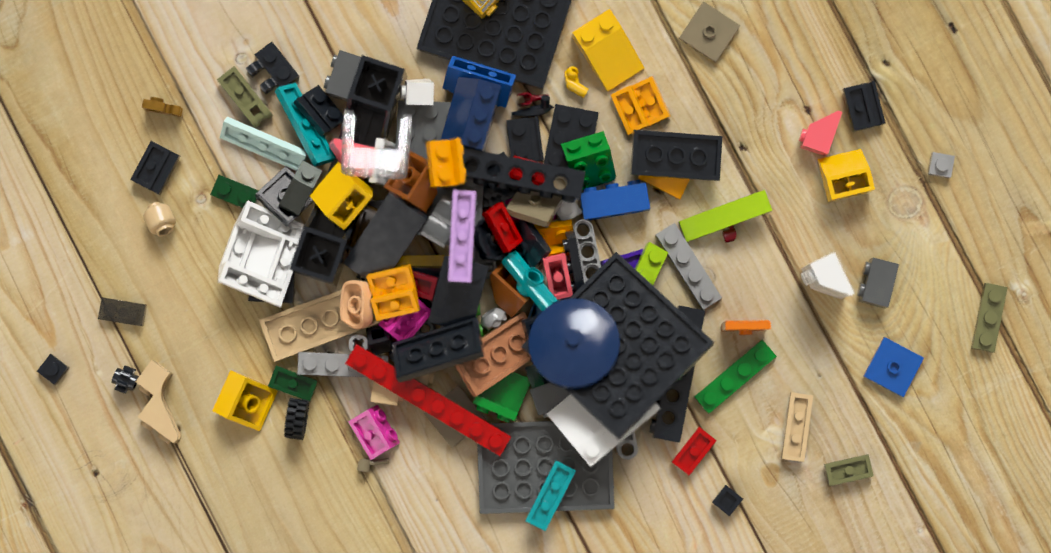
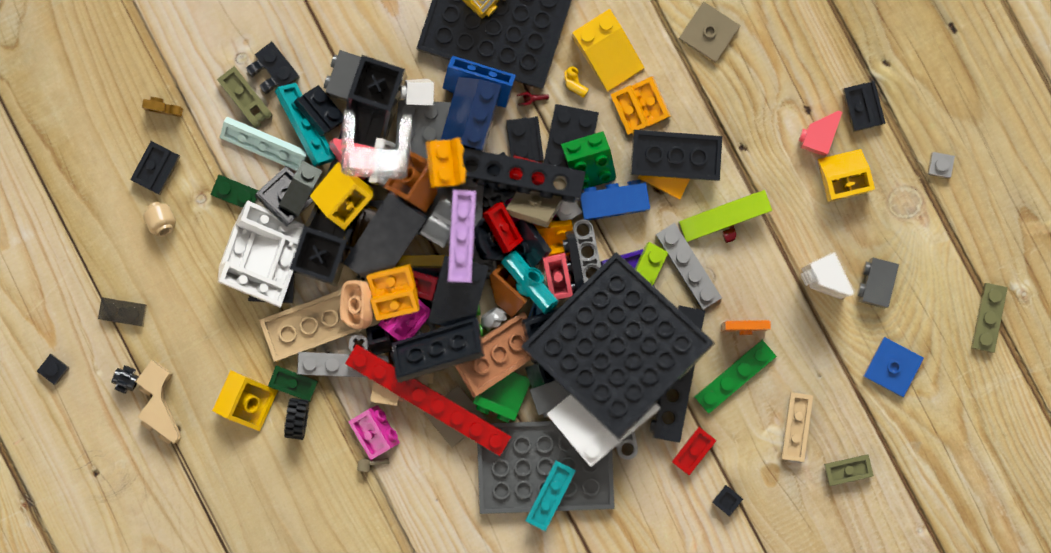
black bar [512,95,554,117] -> none
dark blue dish [529,298,620,389] -> none

